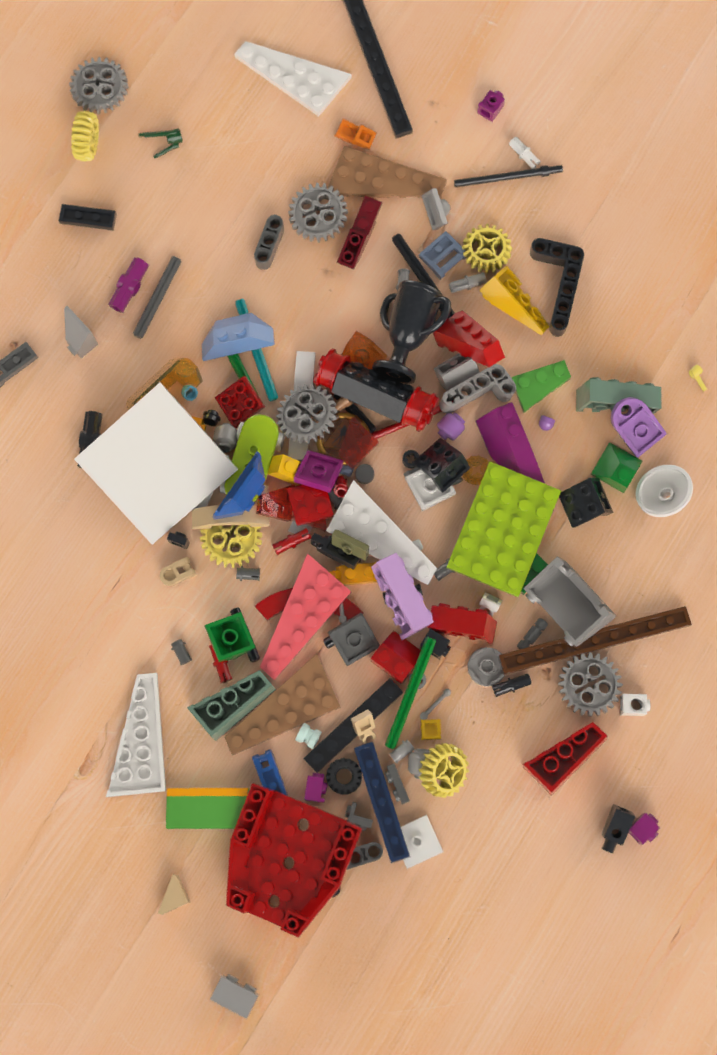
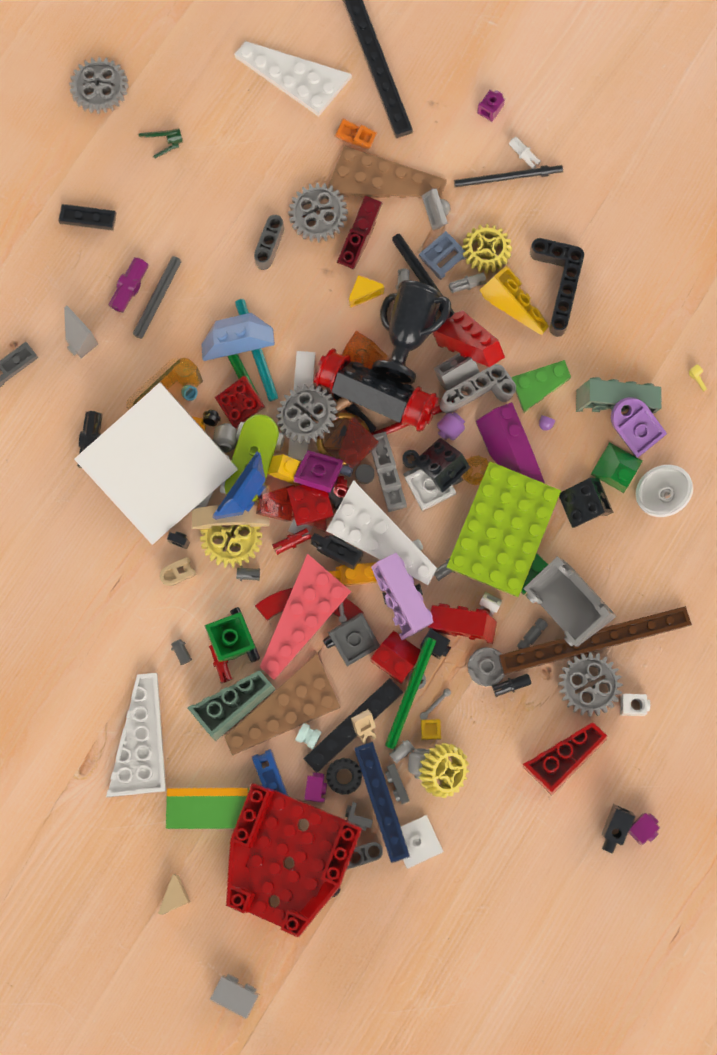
light yellow gear [71,111,99,162] -> none
olive plate [332,529,369,561] -> none
none -> yellow slope [349,275,384,308]
none -> light grey slope [370,432,407,512]

